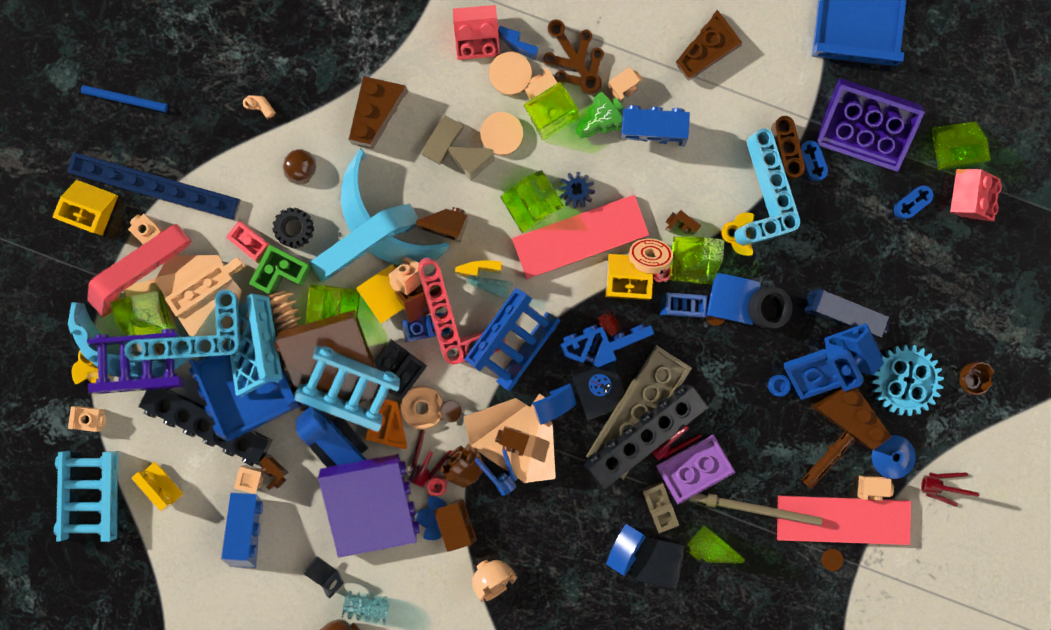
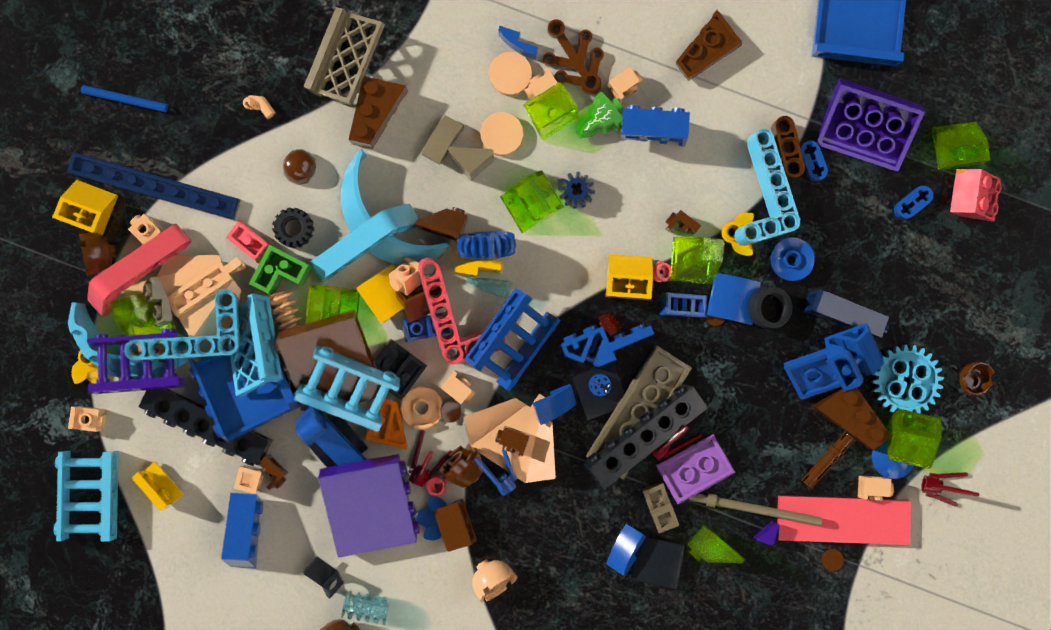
coral slope [453,5,500,60] -> none
coral tile [512,195,649,279] -> none
light nougat tile [629,238,673,274] -> none
blue tile [768,375,791,397] -> none
none -> reddish brown cylinder [79,233,116,277]
none -> dark tan slope [143,277,172,325]
none -> dark tan fence [304,7,385,105]
none -> light nougat brick [441,371,476,404]
none -> blue gear [457,231,516,259]
none -> dark purple slope [753,521,780,546]
none -> blue dish [771,237,815,281]
none -> clear neon green slope [888,409,941,469]

